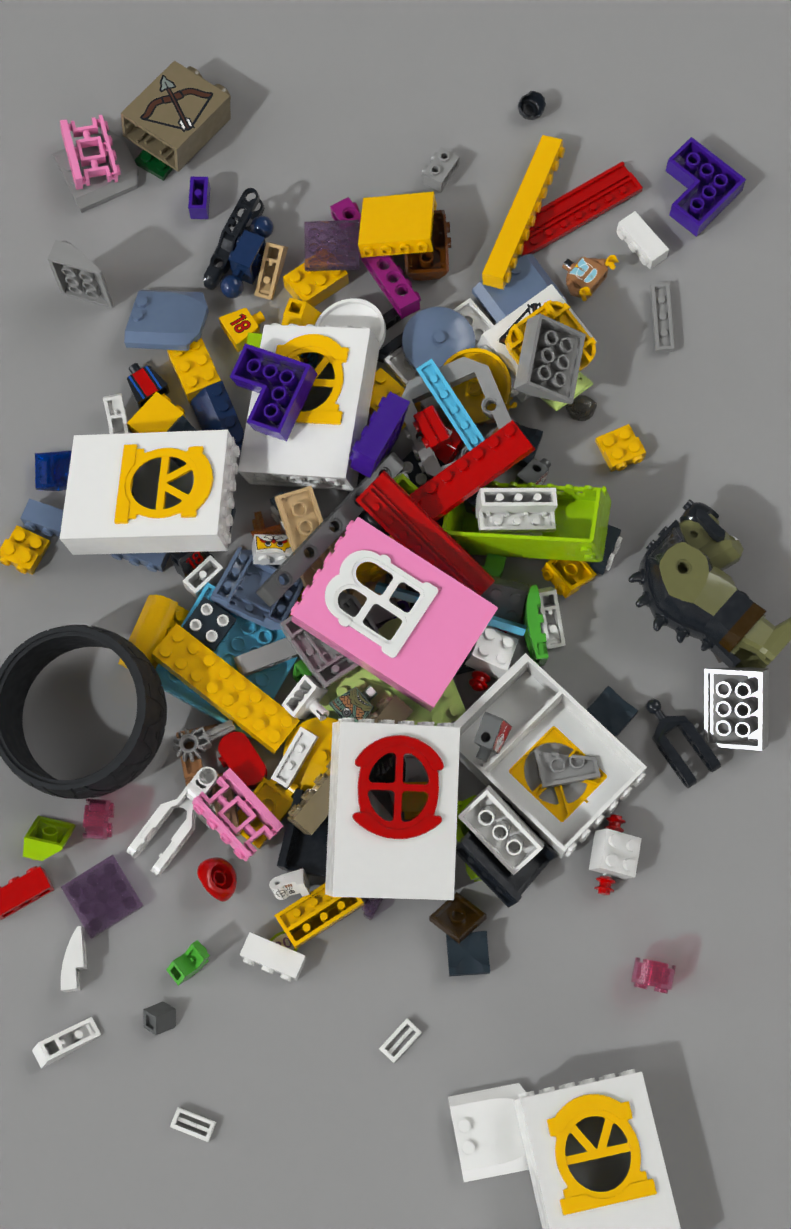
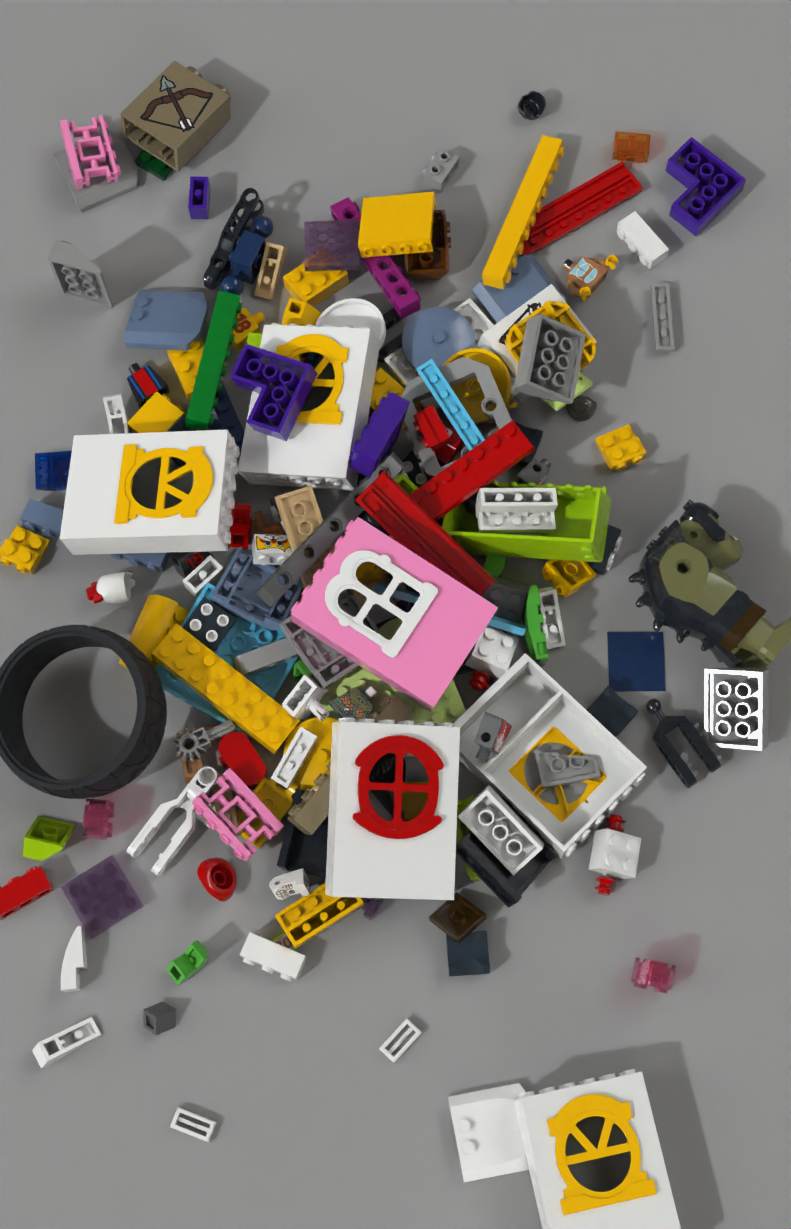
none -> white piece [86,571,135,604]
none -> green brick [185,291,243,431]
none -> red brick [229,503,253,549]
none -> dark blue sticker [607,632,665,691]
none -> clear orange brick [612,131,651,163]

